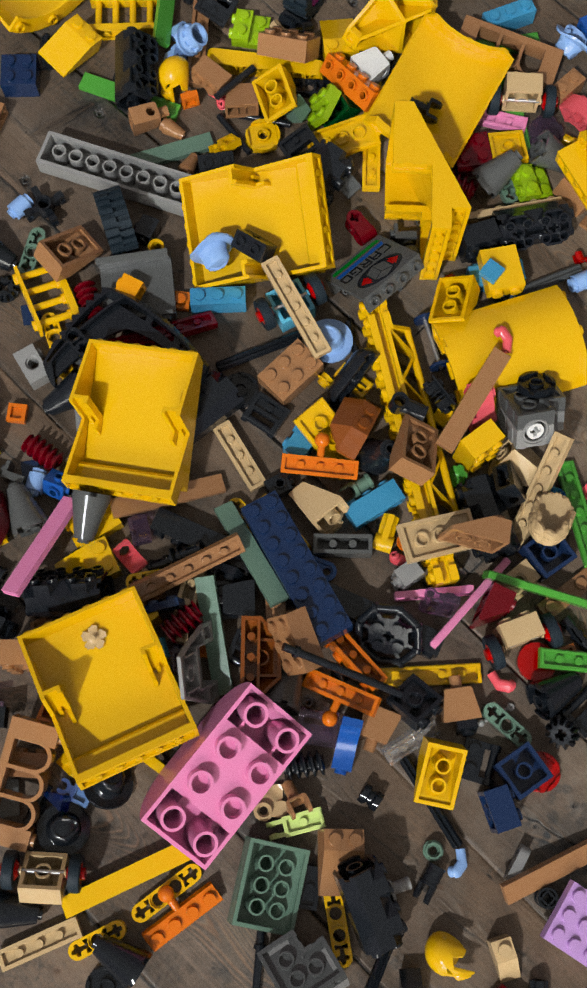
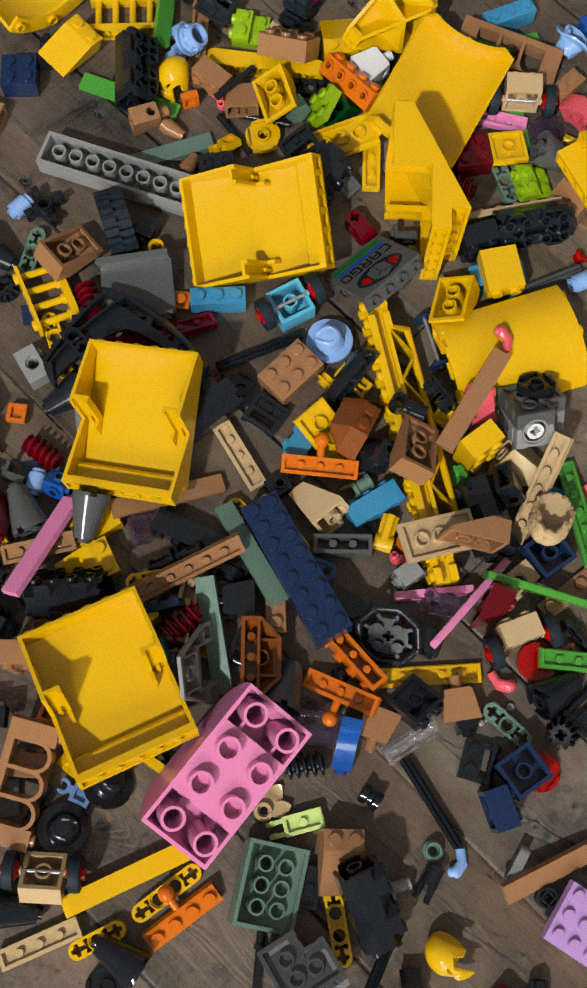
clear blue slope [44,791,71,813] -> none
tan plant [81,625,107,650] -> none
coral bracket [112,538,148,574] -> none
light orange brick [115,273,147,300] -> none
light blue hat [190,232,234,271] -> none
black brick [230,228,277,263] -> none
tan plate [261,255,332,360] -> none
medium nougat brick [266,606,324,676] -> none
black bar [281,642,403,698] -> none
medium nougat piece [281,780,313,820] -> none
black piece [410,97,443,124] -> none
yellow slope [413,736,468,810] -> none
dark grey cone [471,149,523,199] -> none
dark azure tile [478,258,505,285] -> none
tan slope [486,933,521,983] -> none
none -> medium nougat plate [0,530,79,565]

